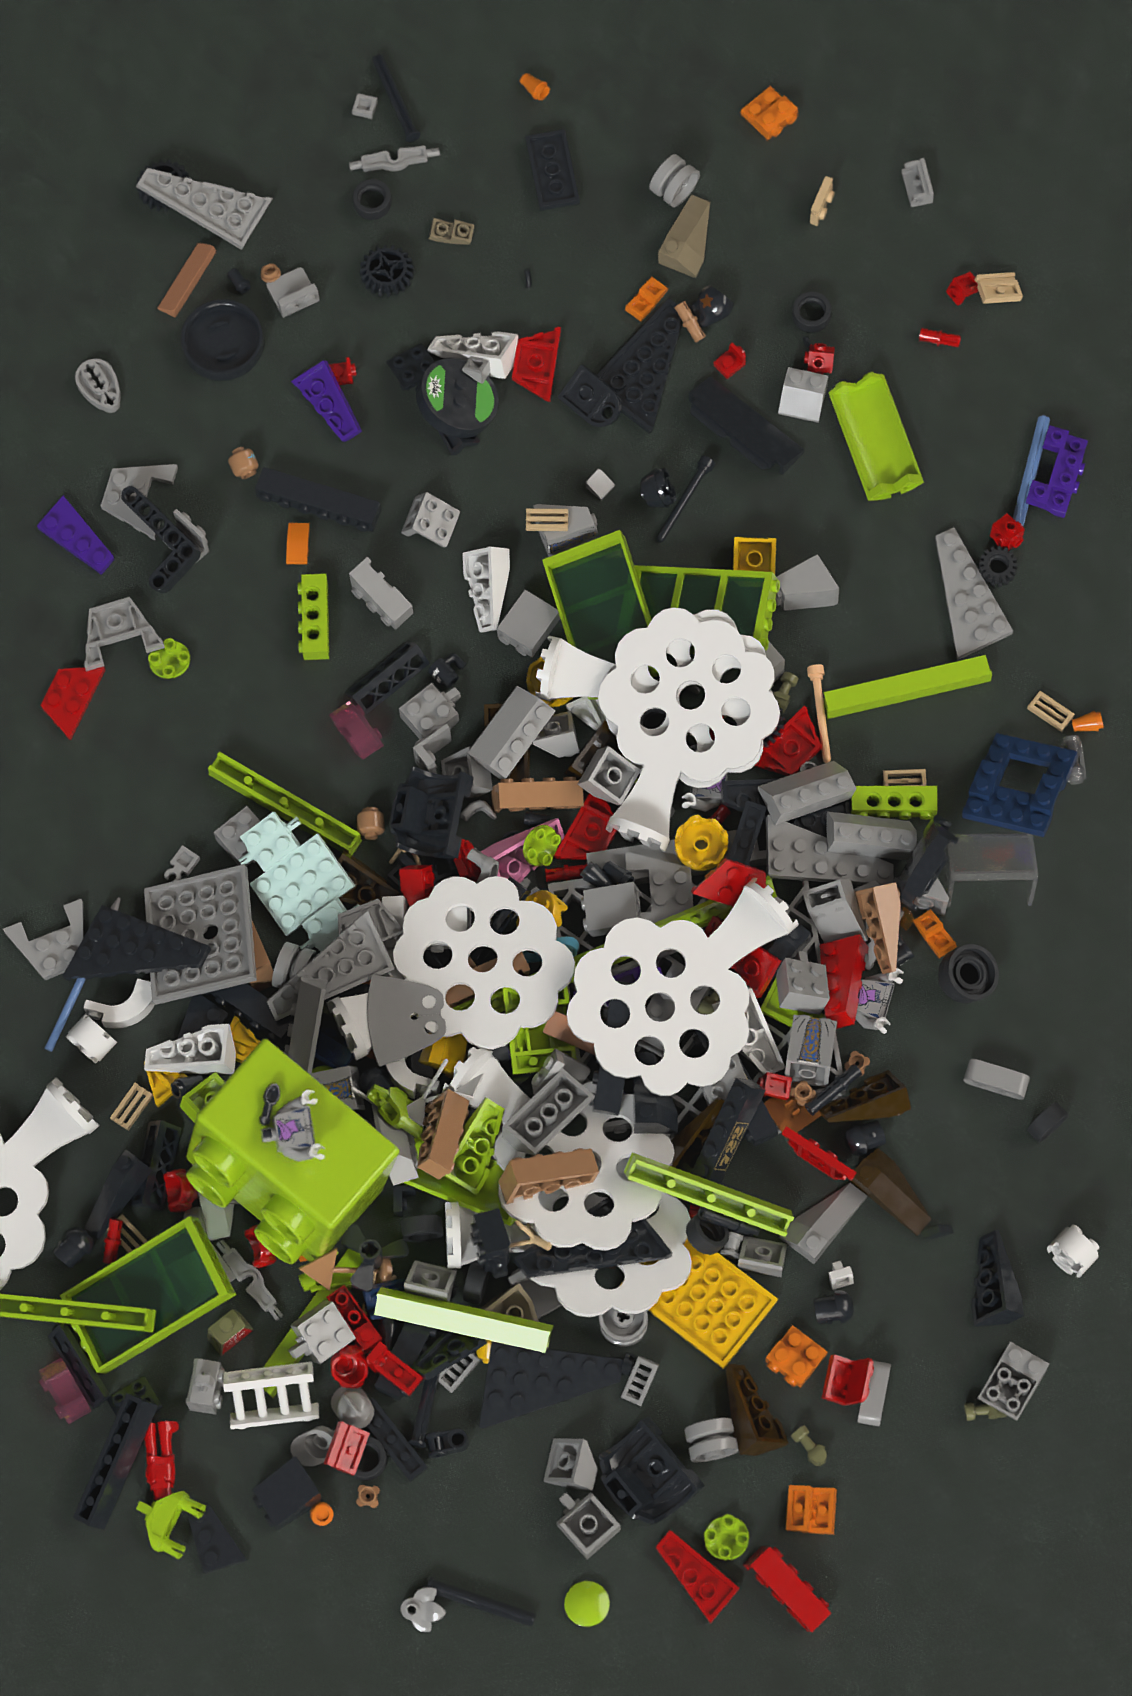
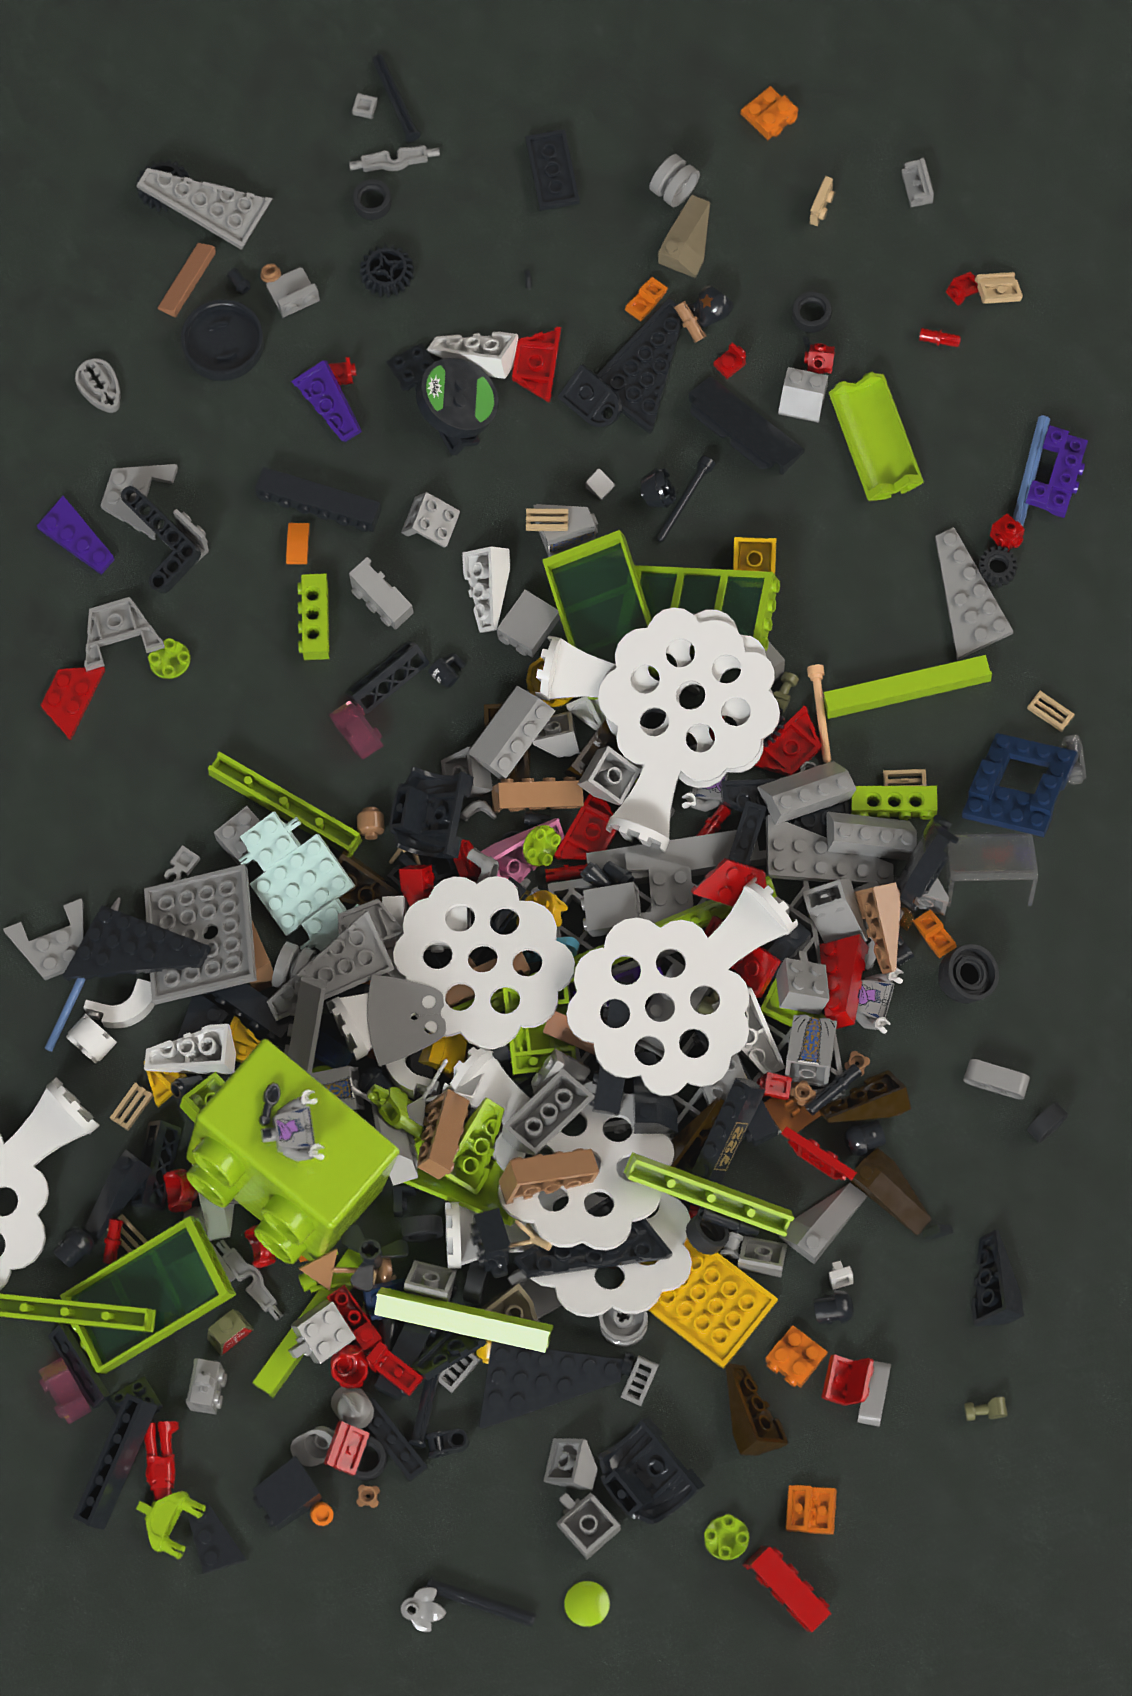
white fence [223,1362,319,1429] -> none
medium nougat head [228,447,259,479] -> none
light grey hinge [399,683,461,739] -> none
light grey bracket [413,724,451,774] -> none
dark tan slope [429,218,474,244] -> none
light grey slope [462,356,490,384] -> none
orange cone [520,73,550,100] -> none
red wing [656,1530,739,1624] -> none
yellow plate [675,815,728,871] -> none
light grey wheel [684,1418,739,1462] -> none
light grey slope [775,554,839,611] -> none
olive leg [791,1425,827,1466] -> none
light grey slope [978,1342,1049,1421] -> none
white brick [1047,1225,1099,1278] -> none
orange cone [1072,710,1104,732] -> none

